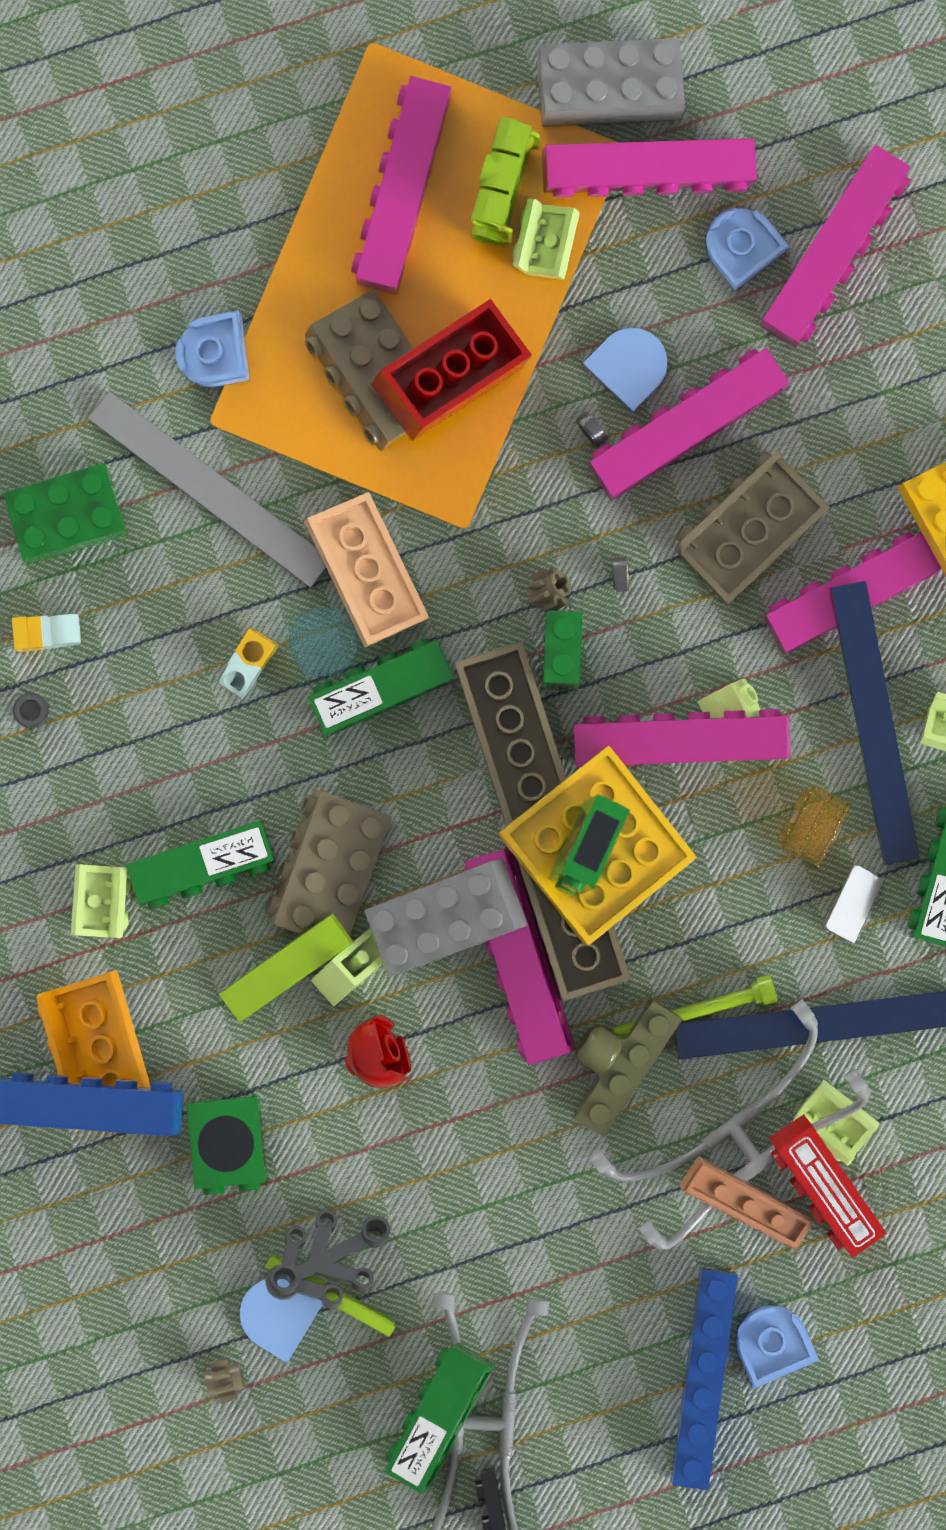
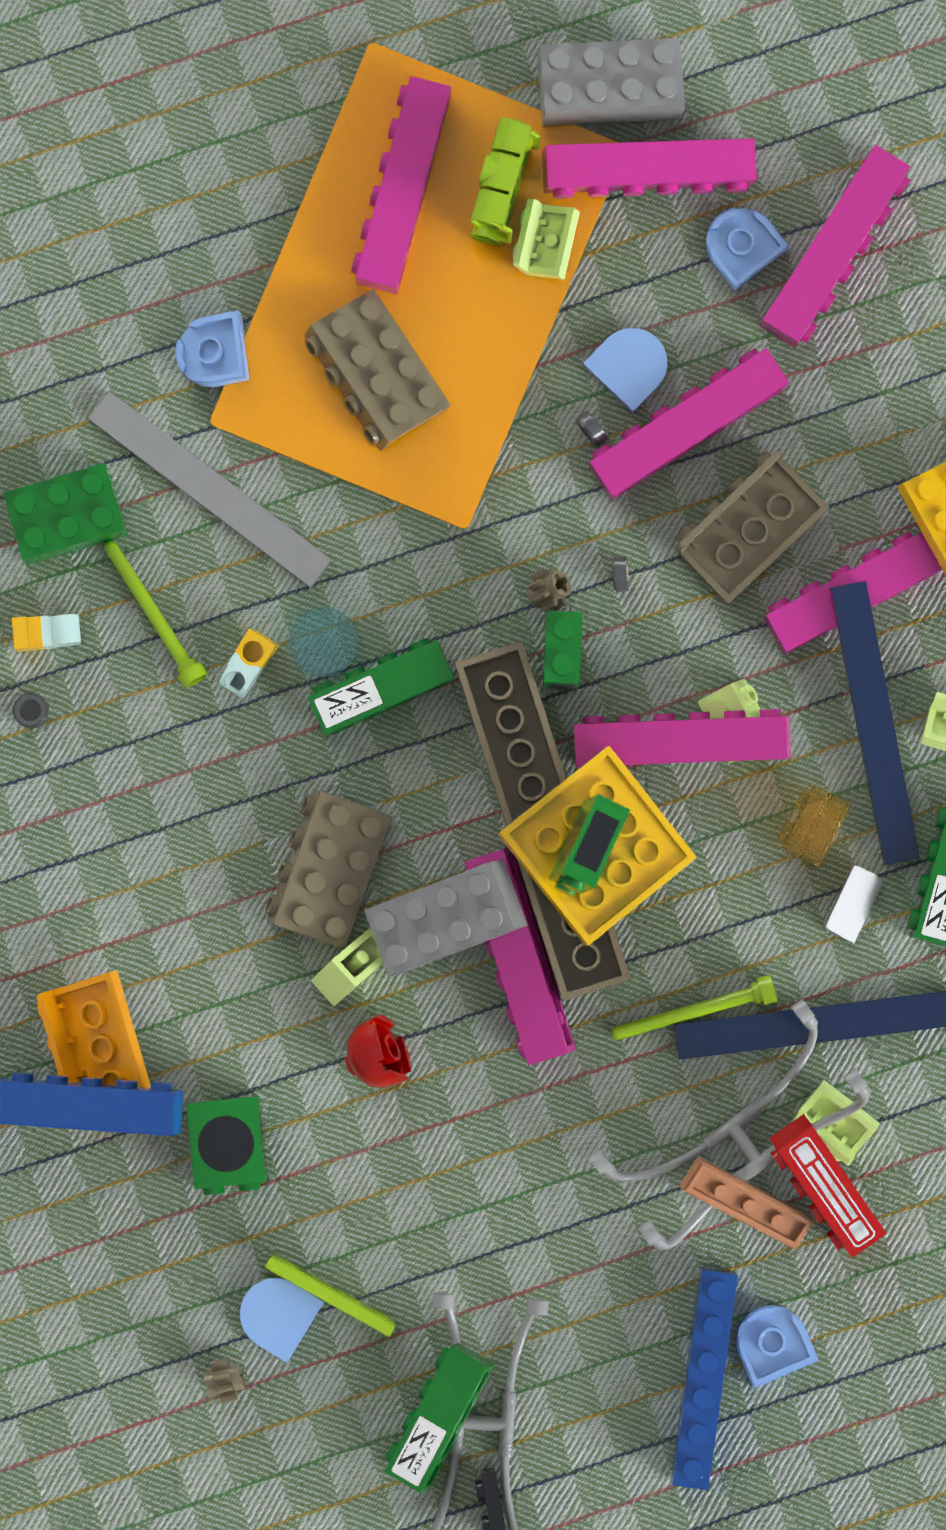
yellowish green bracket [71,864,131,938] -> none
green brick [126,820,276,910] -> none
lime tile [219,913,354,1023] -> none
dark grey plant [265,1210,390,1309] -> none
light nougat plate [304,492,429,648] -> none
red brick [371,298,532,441] -> none
olive plate [573,998,683,1137] -> none
none -> lime piece [104,540,208,689]

